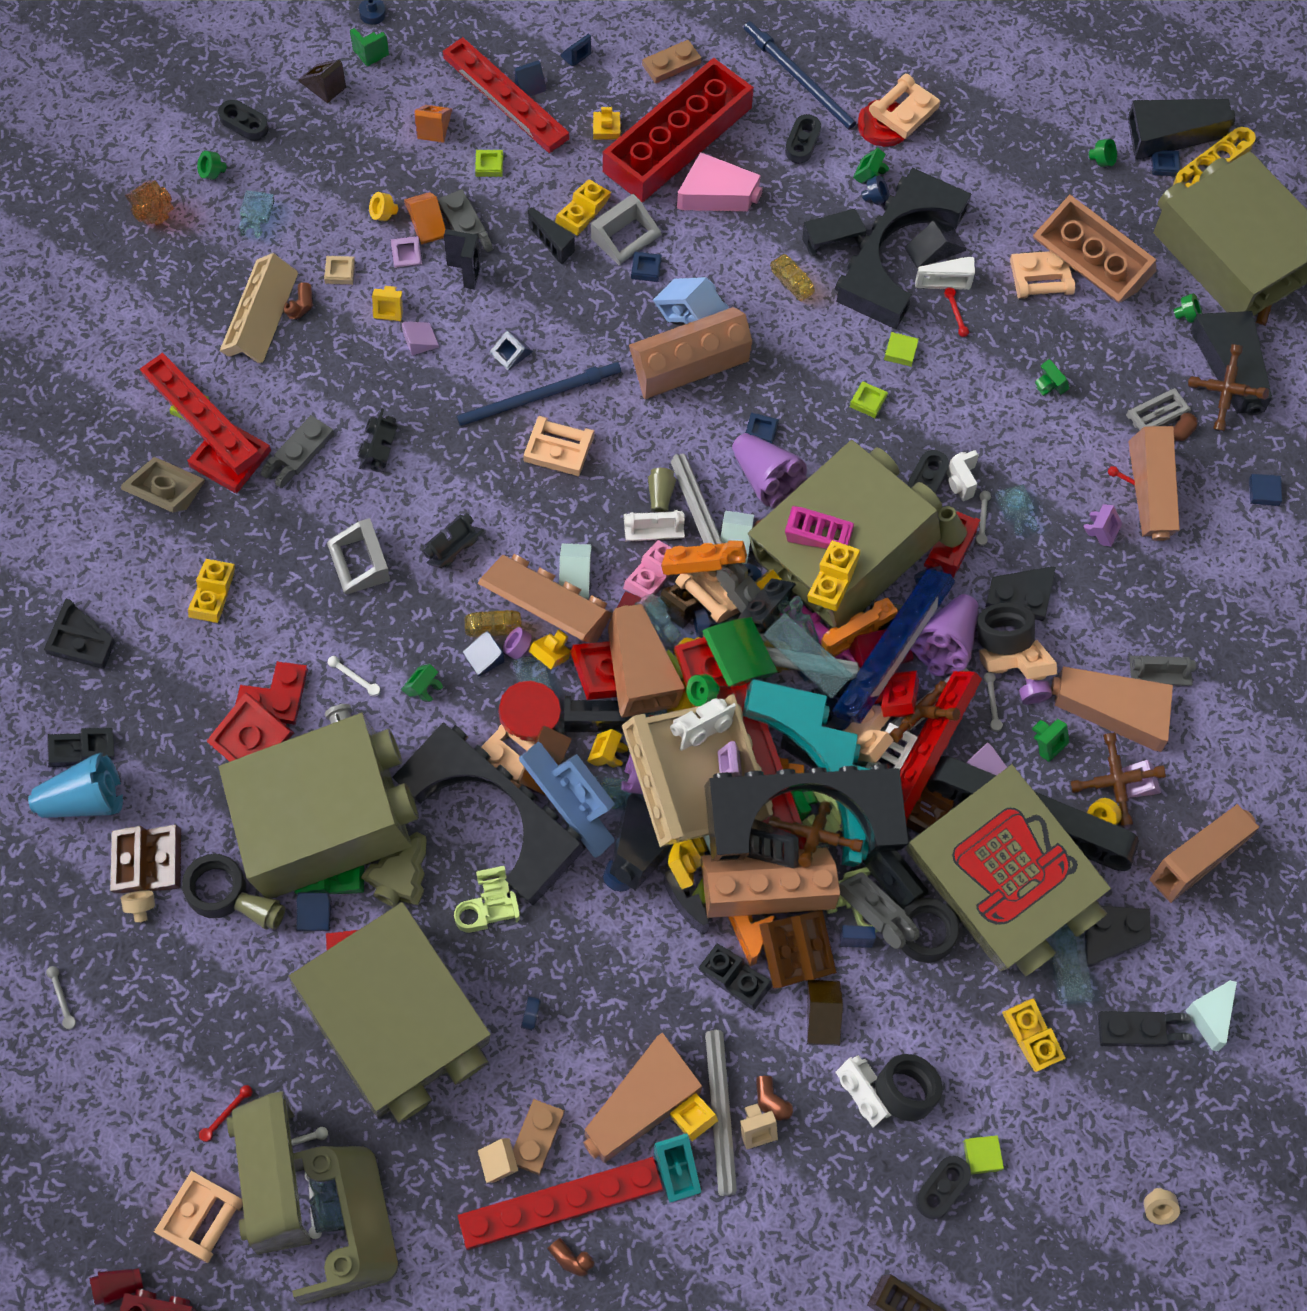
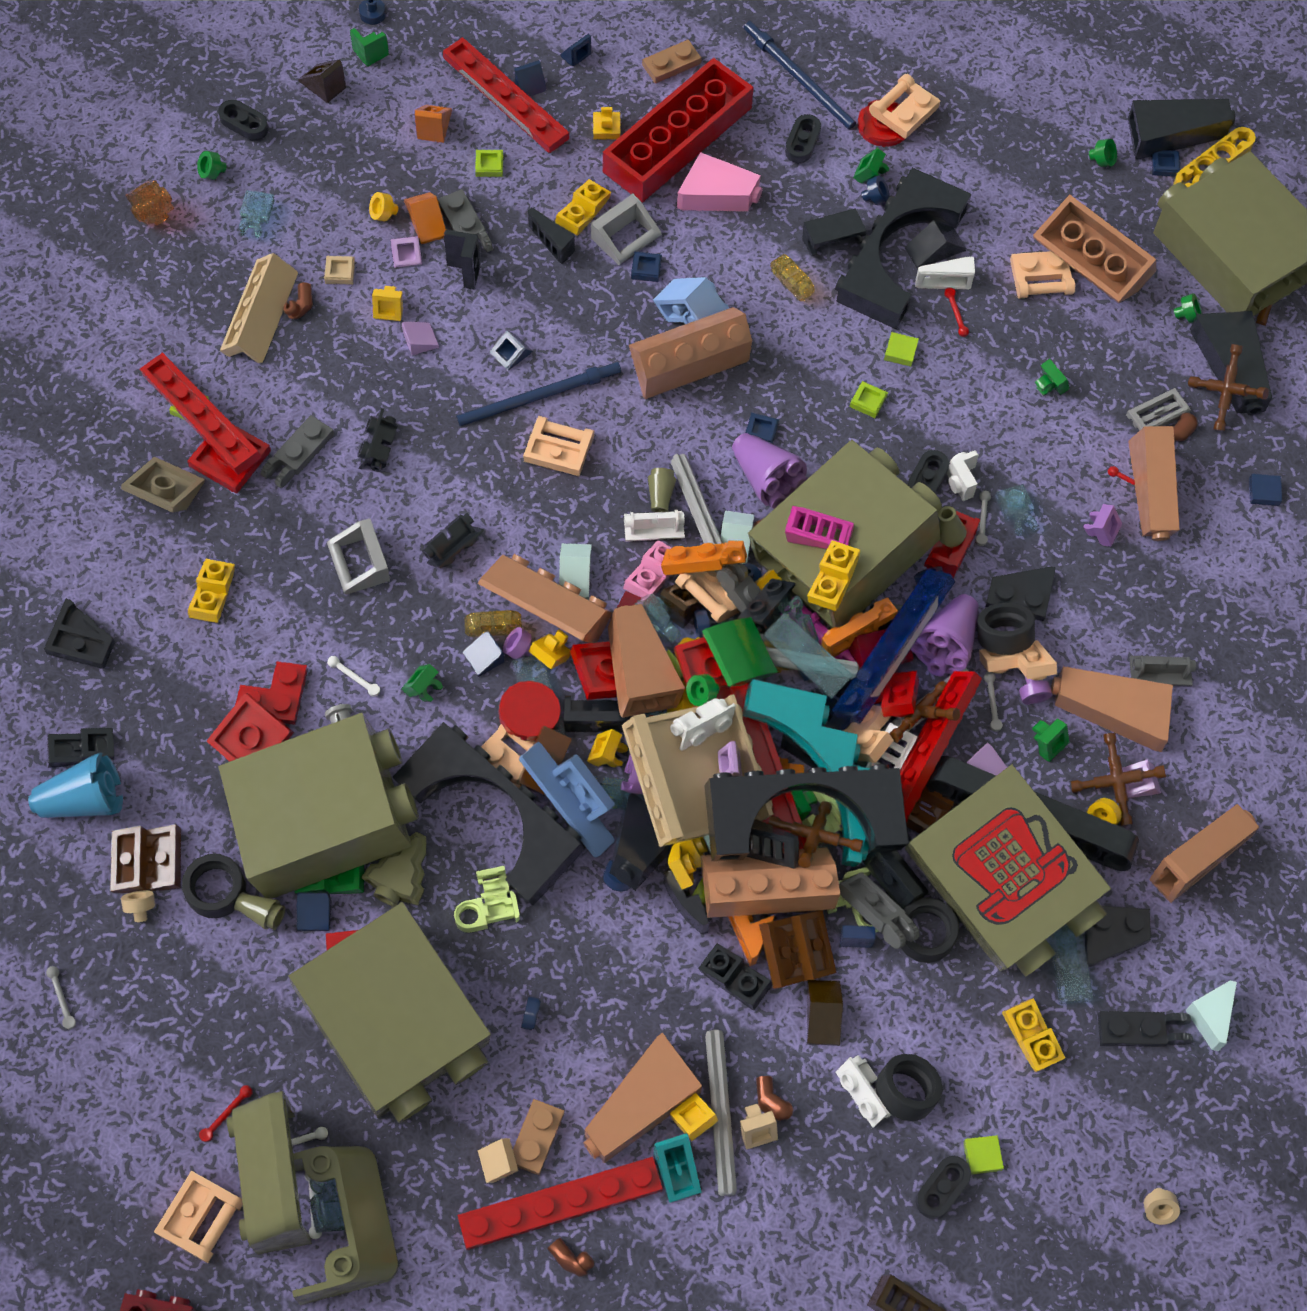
dark red cone [89,1268,143,1307] -> none

